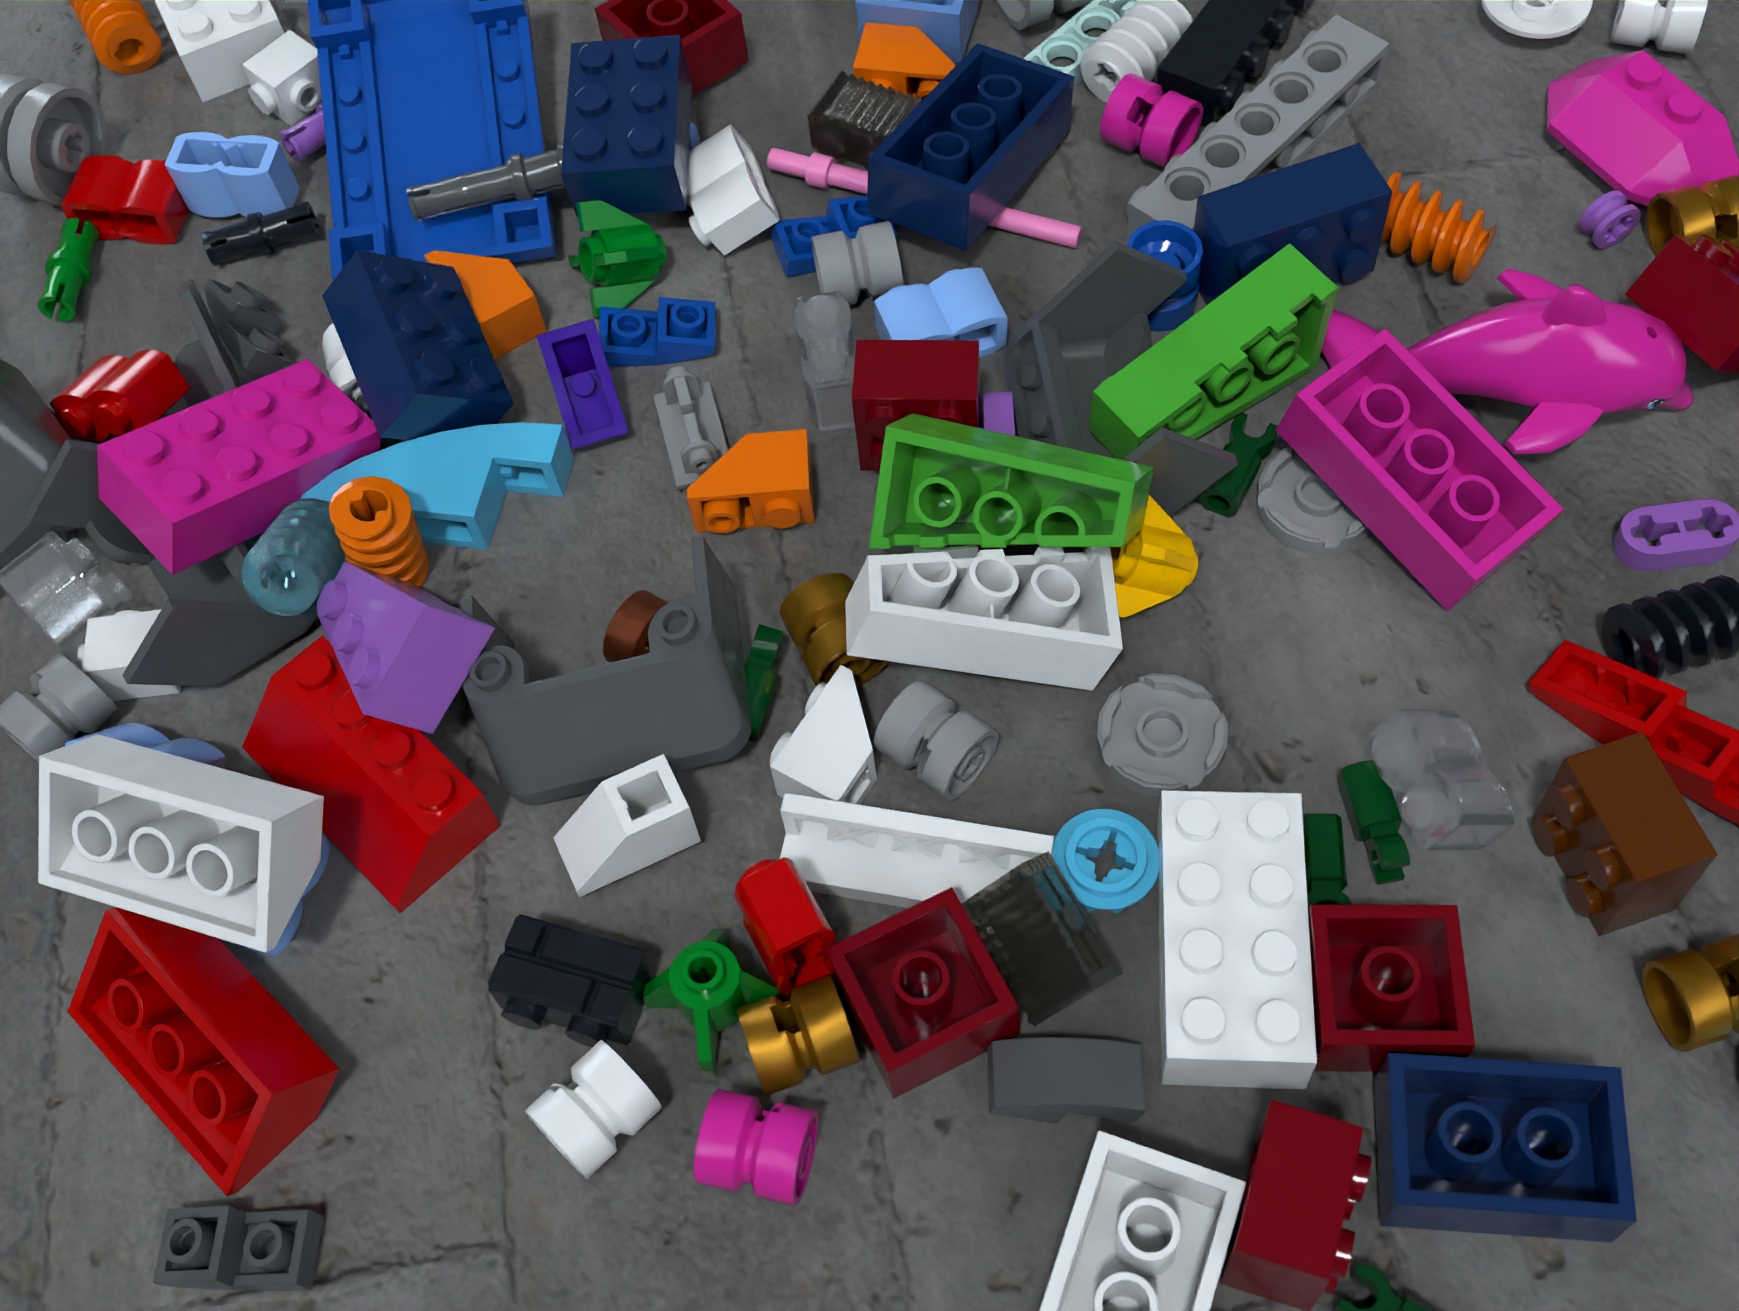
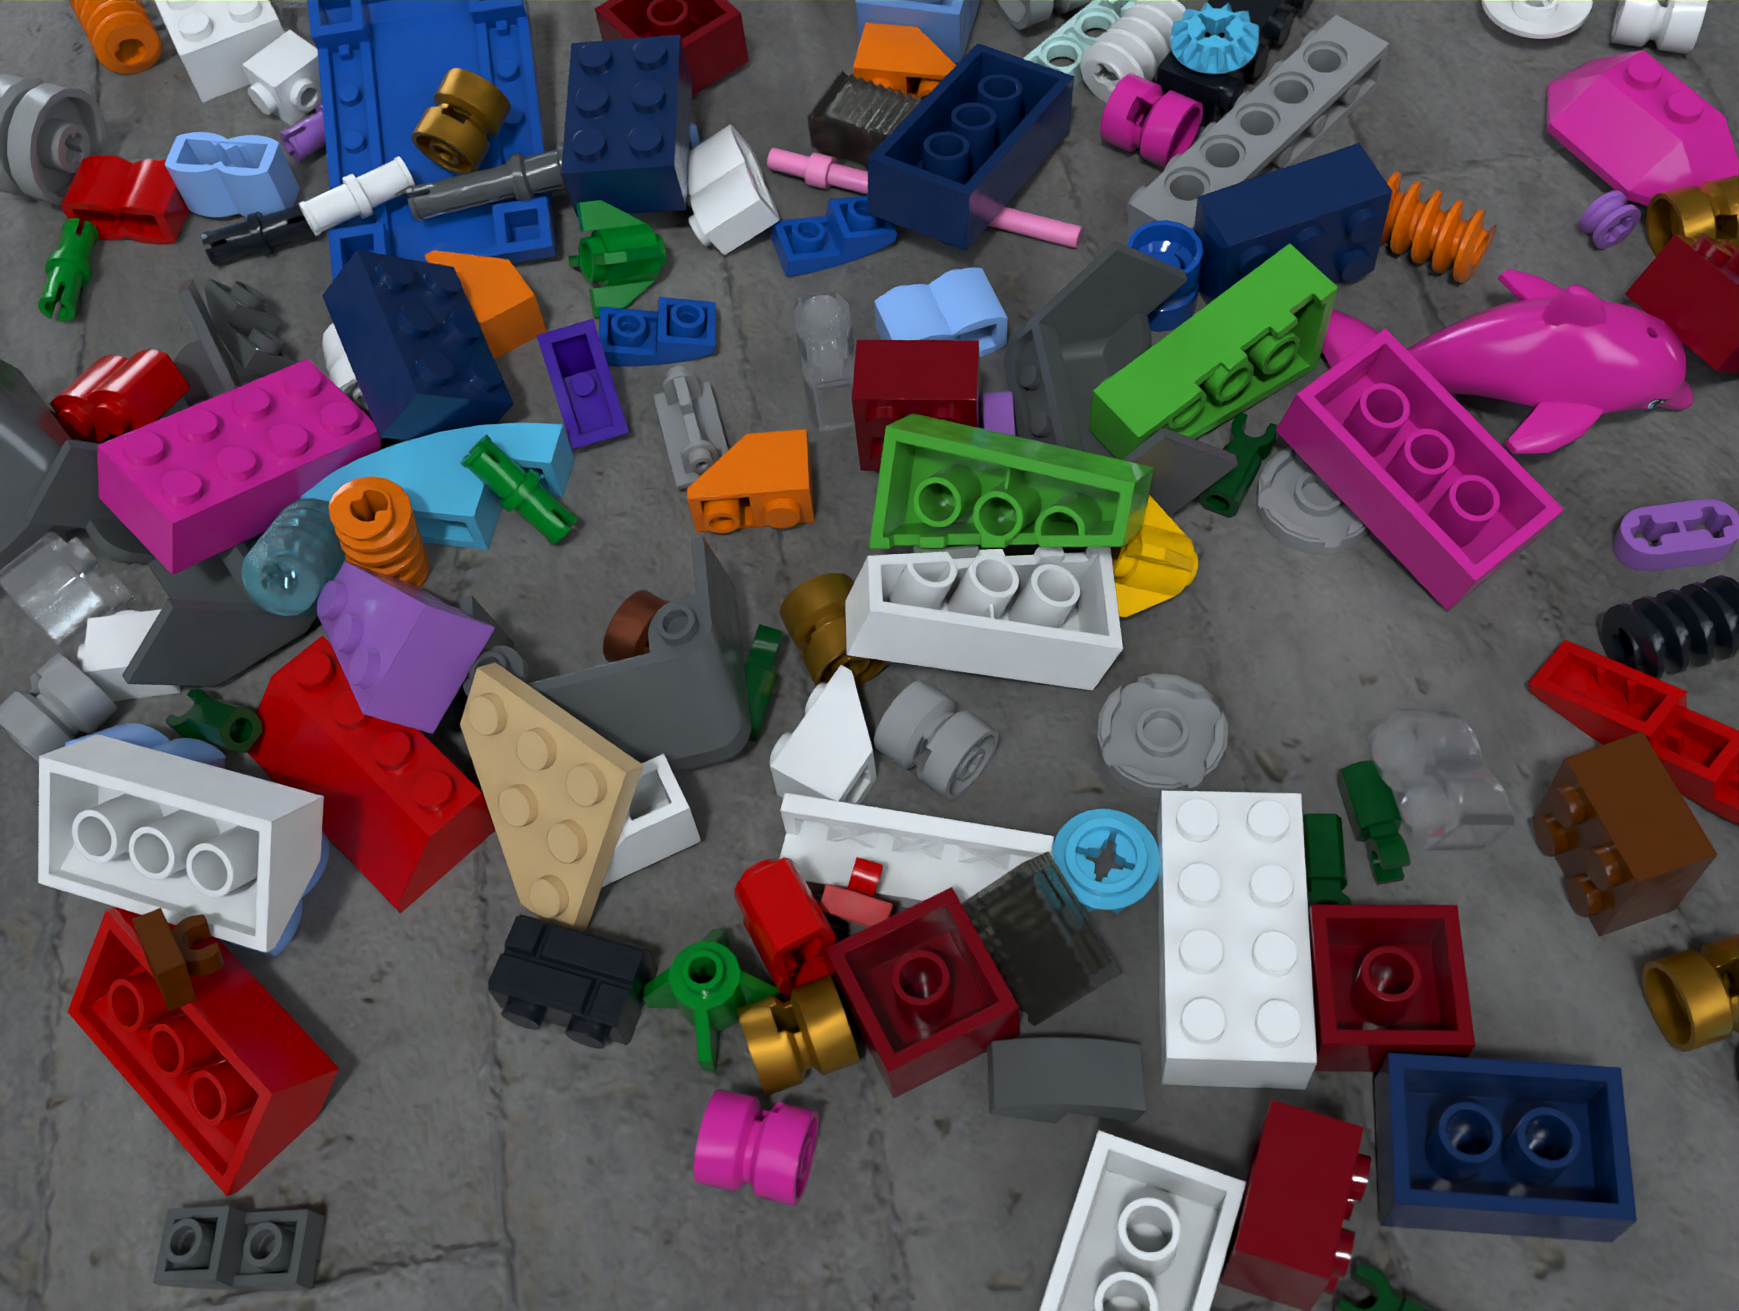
white wheel [525,1040,663,1179] -> none
light grey wheel [811,221,903,309] -> none
none -> reddish brown tile [132,908,224,1011]
none -> dark green bar [165,688,263,753]
none -> white pin [298,156,415,236]
none -> pearl gold wheel [411,68,511,175]
none -> green pin [460,435,578,545]
none -> tan plate [460,662,644,932]
none -> red tile [819,857,893,928]
none -> medium azure gear [1170,2,1259,74]

